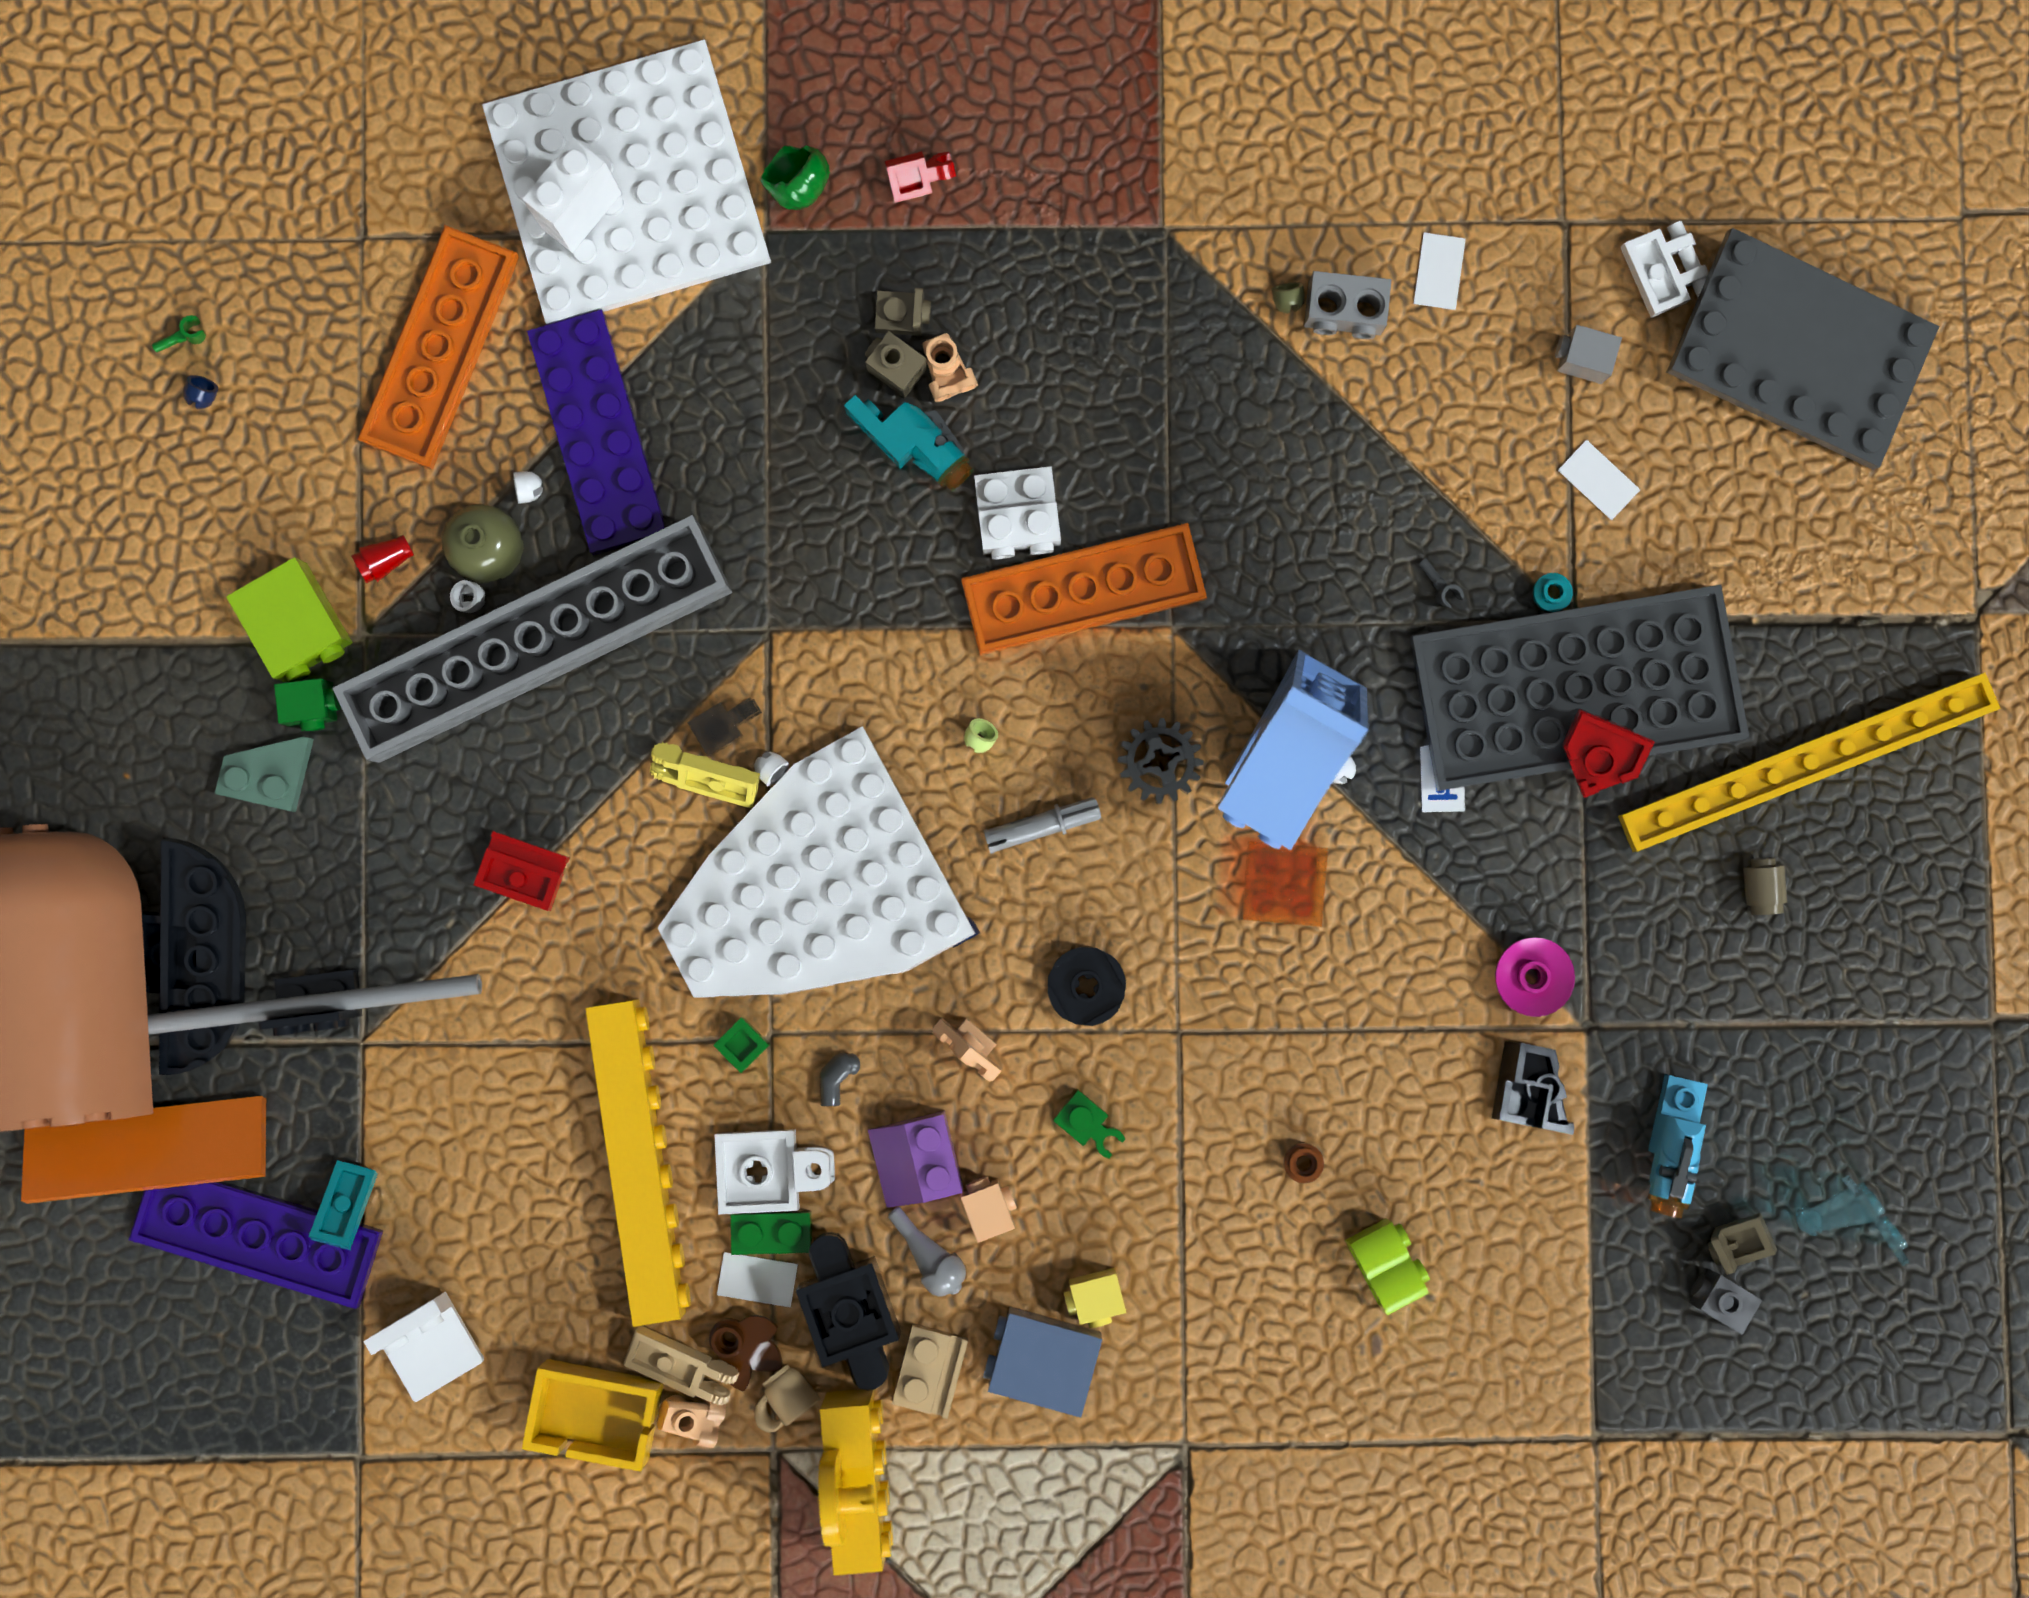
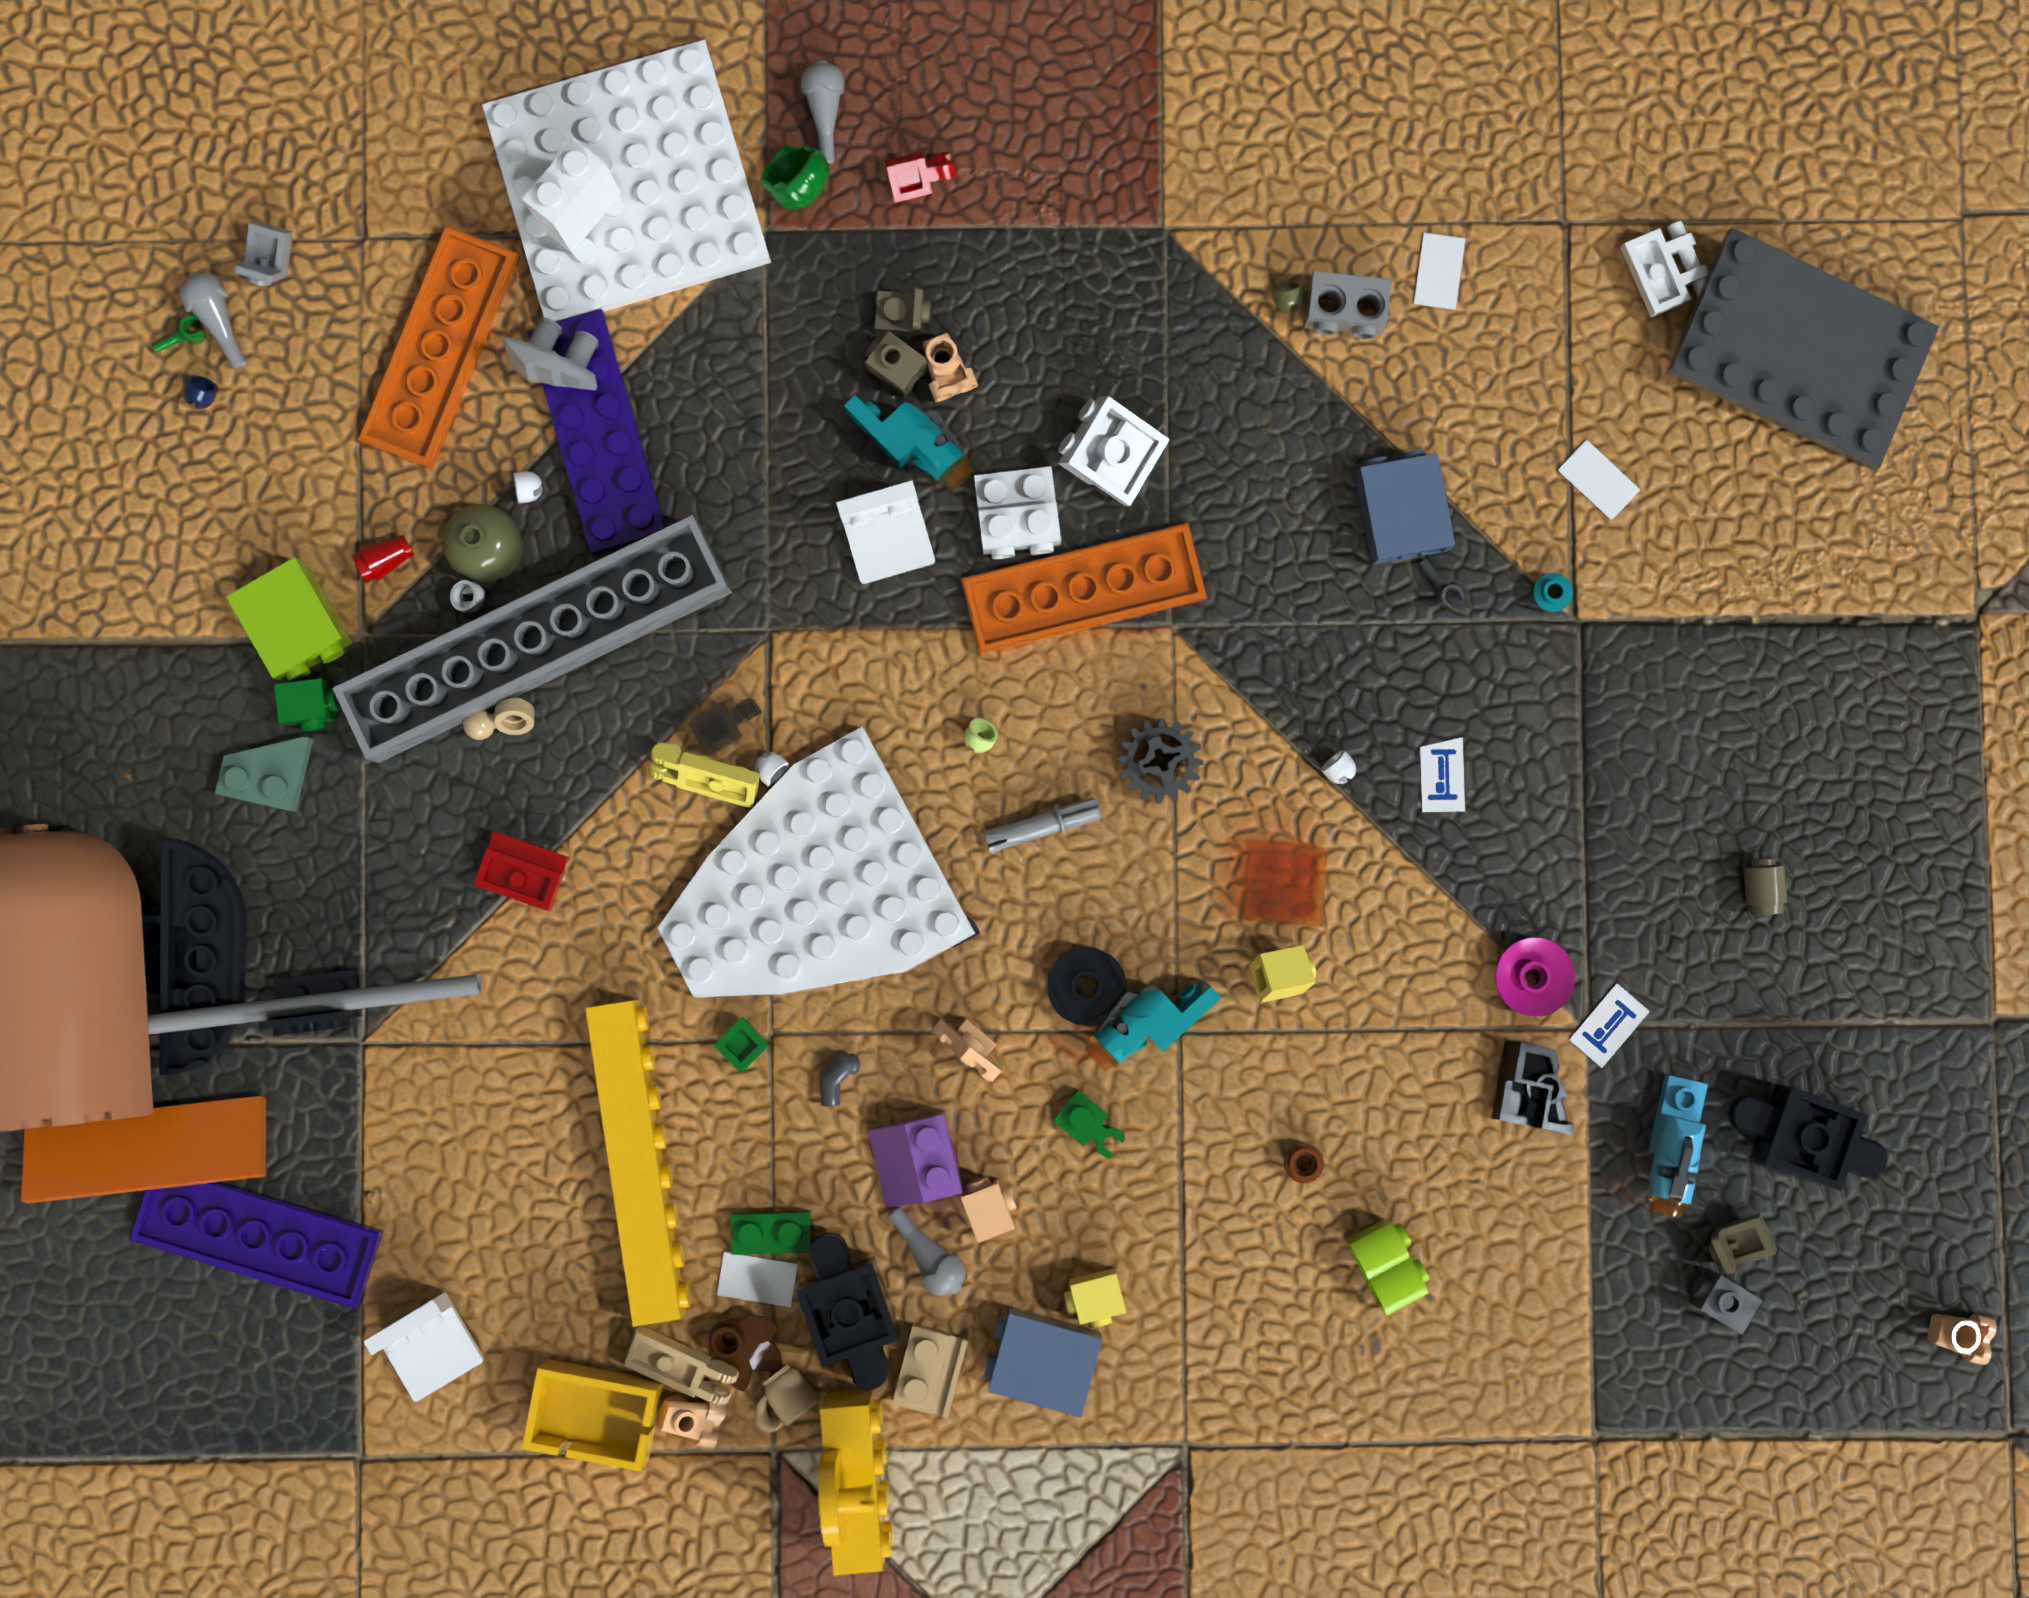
teal plate [309,1160,378,1250] -> none
white plate [714,1129,835,1215] -> none
light blue piece [1218,650,1368,850] -> none
dark grey plate [1410,585,1750,791] -> none
light grey brick [1555,325,1622,384] -> none
red plate [1562,709,1655,798] -> none
yellow plate [1618,672,2001,852] -> none
clear light blue plate [1795,1175,1910,1266] -> none
none -> light grey piece [179,272,246,370]
none -> light grey bracket [234,221,293,286]
none -> tan plate [463,697,535,740]
none -> light grey connector [504,318,599,390]
none -> light grey piece [800,60,845,165]
none -> white bracket [836,480,935,584]
none -> white plate [1058,396,1170,506]
none -> teal plate [1084,980,1221,1072]
none -> light yellow brick [1249,945,1316,1003]
none -> sand blue brick [1355,450,1456,565]
none -> white sticker [1569,983,1650,1068]
none -> black brick [1727,1083,1888,1191]
none -> light nougat plate [1927,1314,1997,1365]

